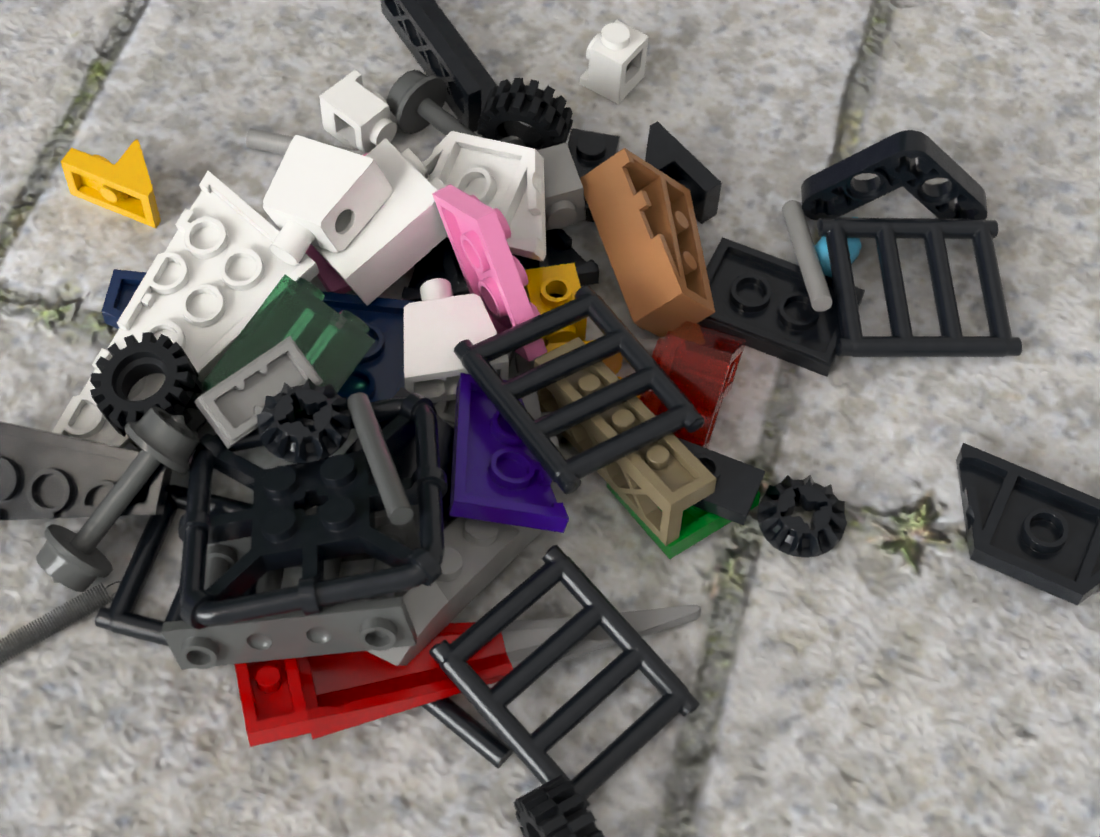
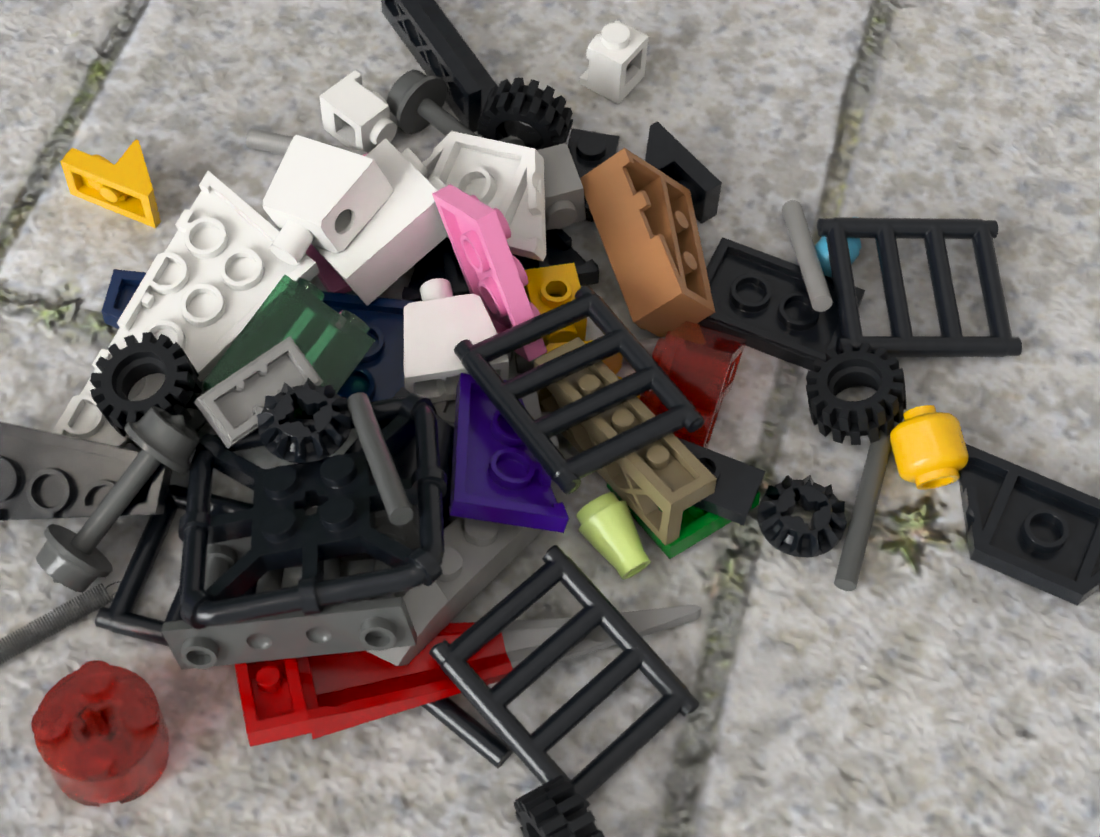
black beam [801,130,987,221] -> none
none -> clear red brick [31,660,169,807]
none -> yellowish green cone [576,492,651,580]
none -> black tyre [806,343,907,445]
none -> dark grey bar [834,422,898,591]
none -> yellow head [890,405,968,490]

